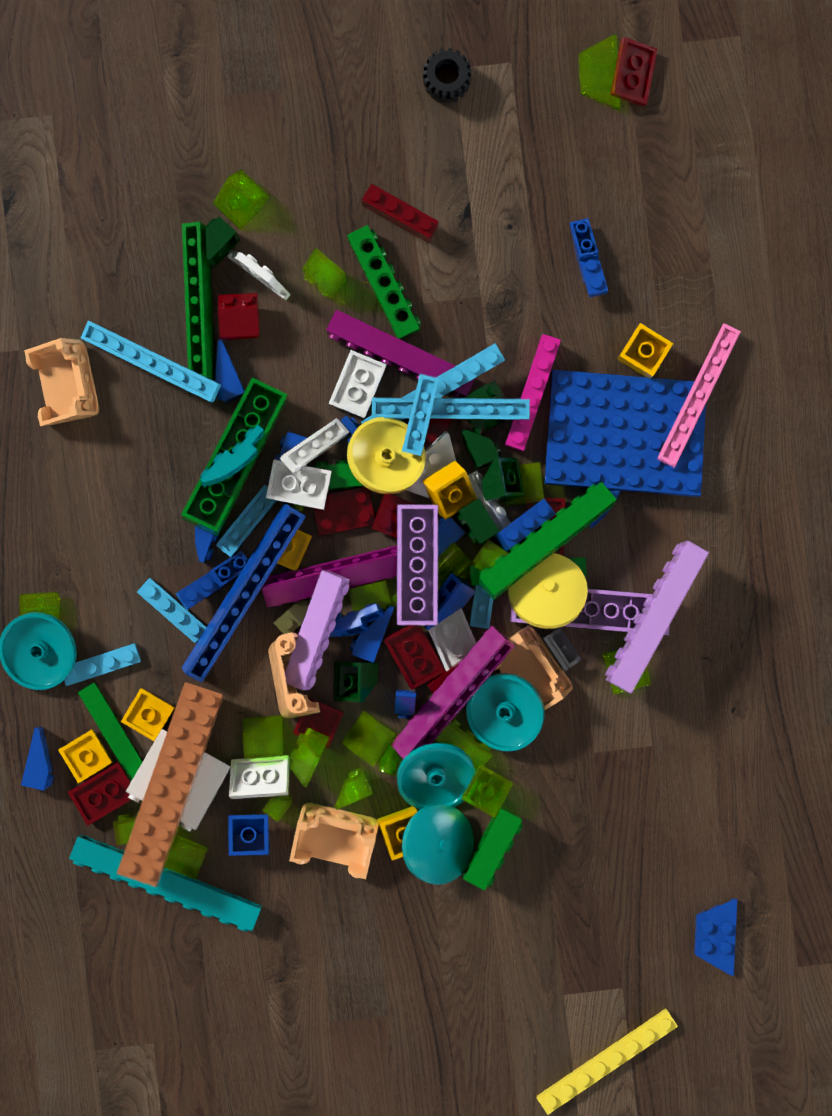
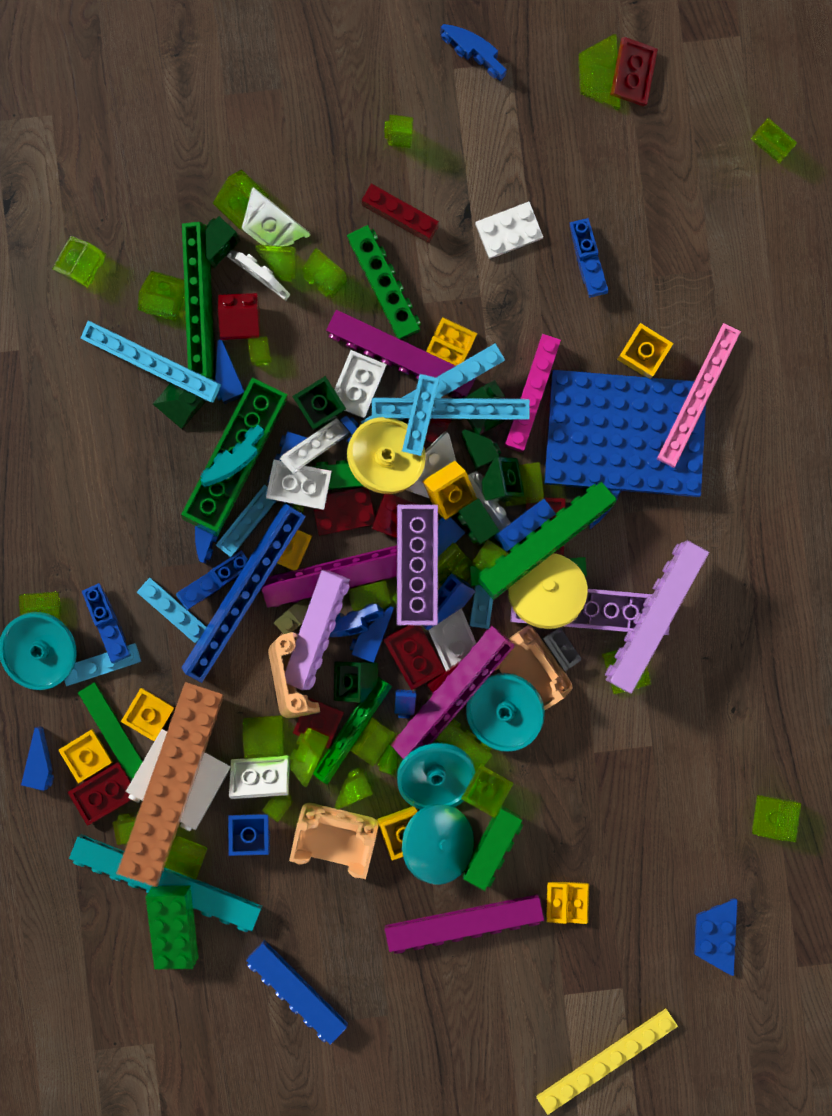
light nougat windscreen [24,338,99,426] -> none
black tyre [423,48,472,103] -> none
none -> clear neon green slope [52,236,106,288]
none -> blue slope [82,583,131,664]
none -> clear neon green slope [137,271,185,320]
none -> green brick [146,885,199,969]
none -> dark green slope [153,383,207,429]
none -> wing [242,187,310,253]
none -> blue brick [246,940,348,1045]
none -> clear neon green brick [248,336,272,367]
none -> clear neon green slope [255,245,298,281]
none -> dark green slope [292,376,346,432]
none -> green tile [313,677,392,785]
none -> clear neon green brick [384,114,413,148]
none -> magenta brick [385,894,544,954]
none -> yellow slope [426,317,478,366]
none -> blue slope [440,24,507,81]
none -> white plate [475,202,543,259]
none -> yellow slope [547,882,589,924]
none -> clear neon green brick [751,118,797,164]
none -> clear neon green slope [752,795,801,842]

